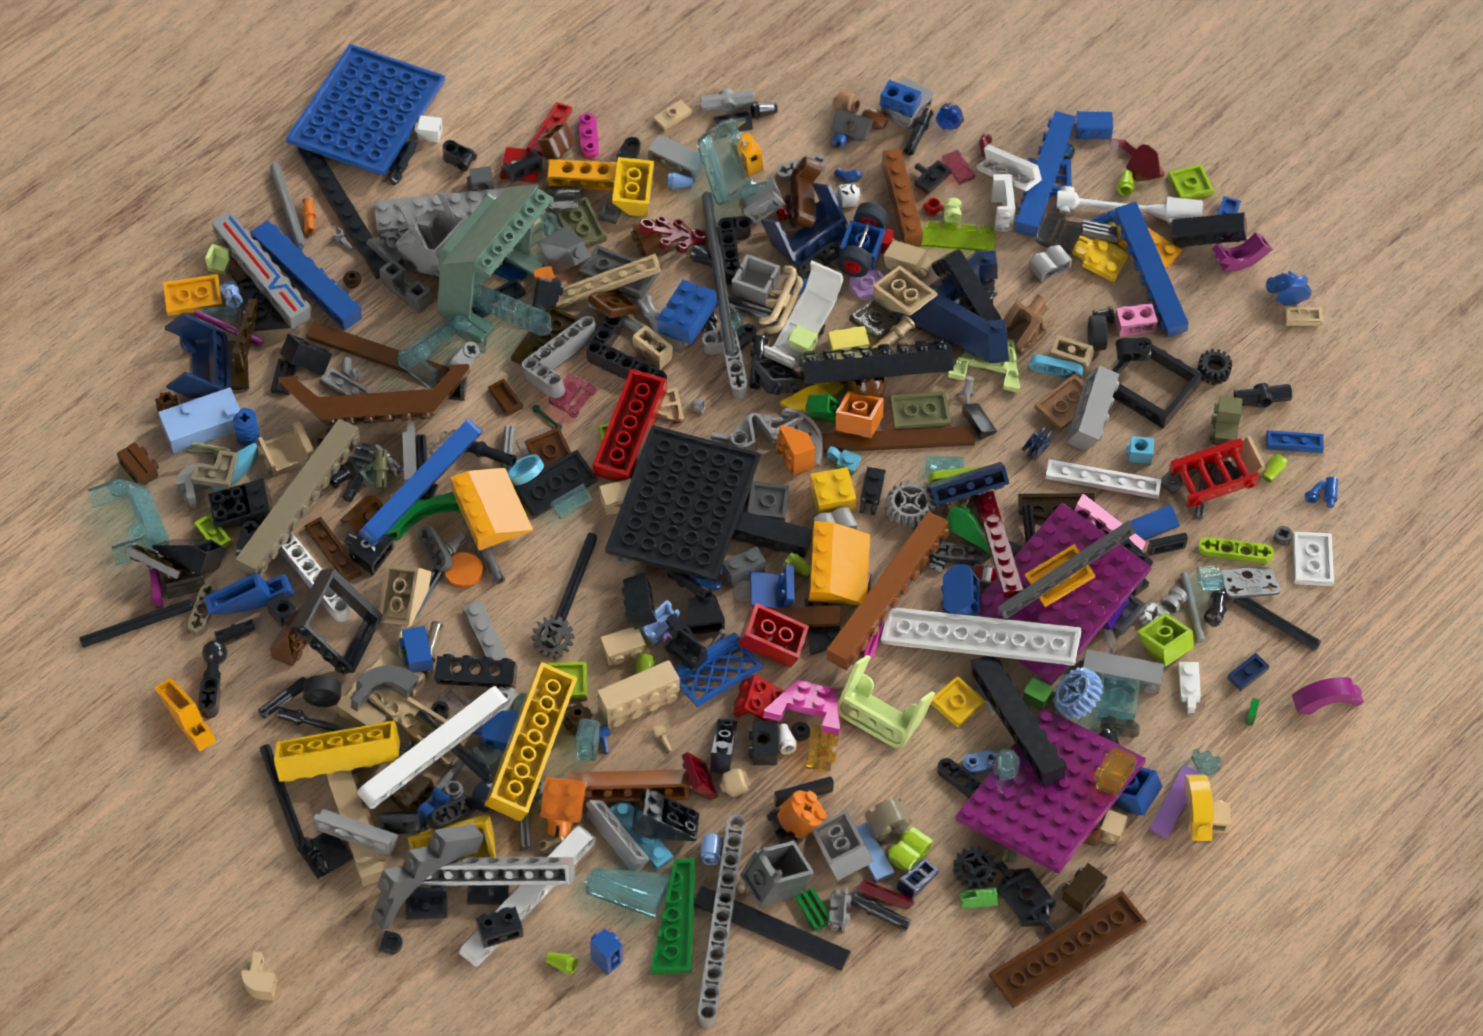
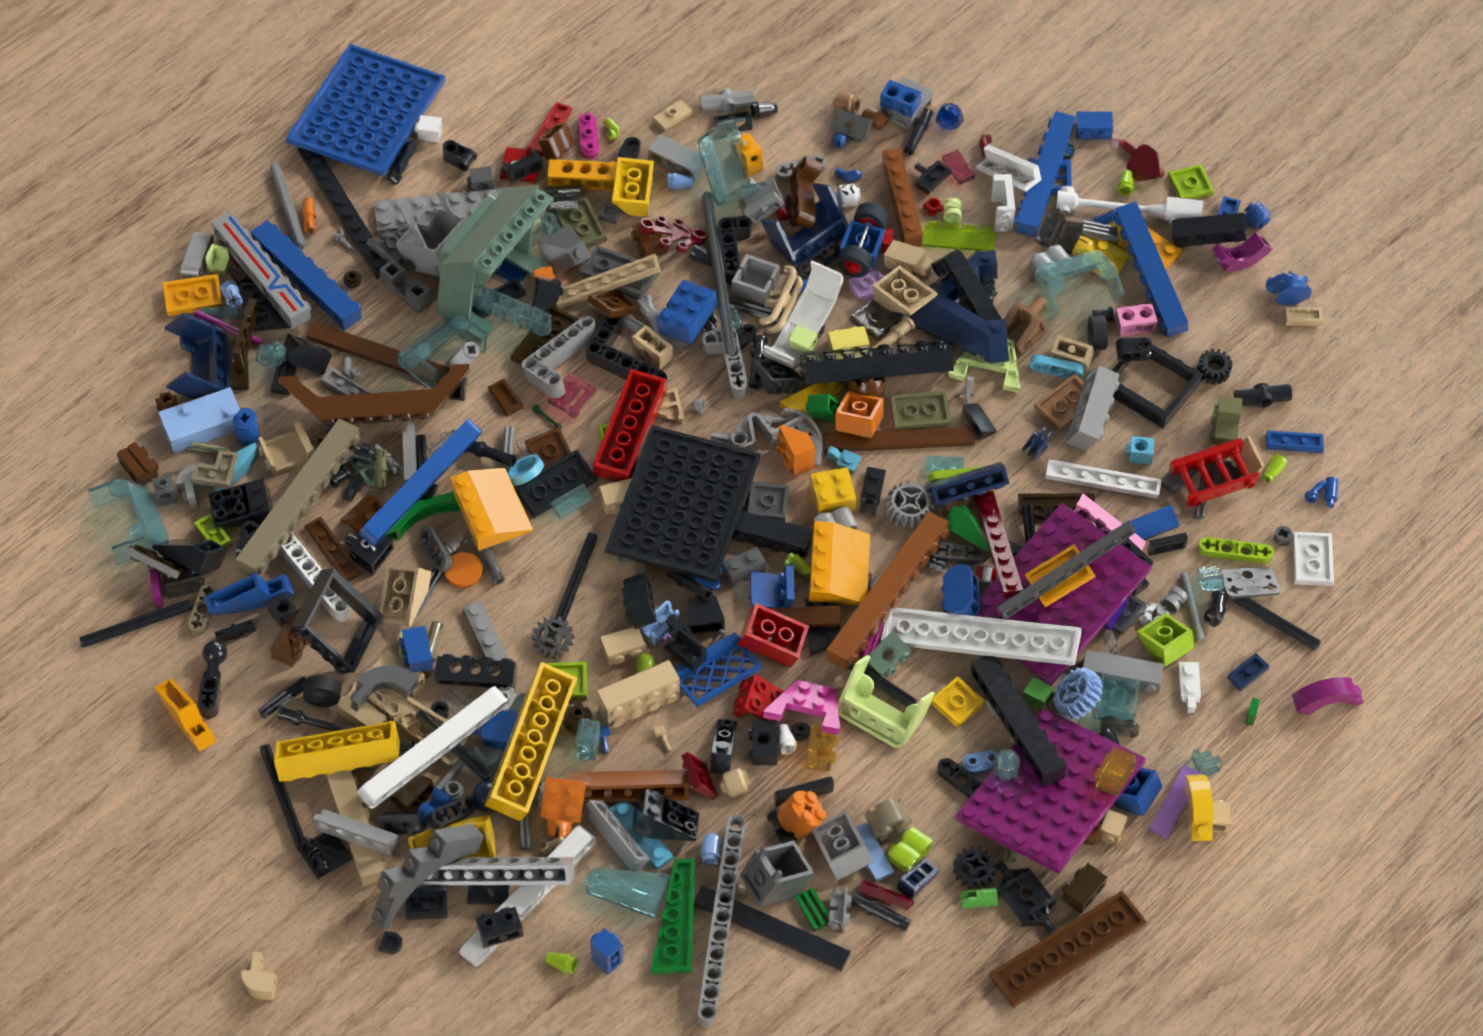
none -> dark grey brick [152,475,177,507]
none -> light grey beam [181,232,214,278]
none -> clear light blue brick [255,340,287,369]
none -> lime arm [603,118,620,141]
none -> black axle [848,661,917,707]
none -> sand green brick [868,631,912,678]
none -> clear light blue windscreen [1035,250,1125,320]
none -> blue head [1244,202,1271,229]

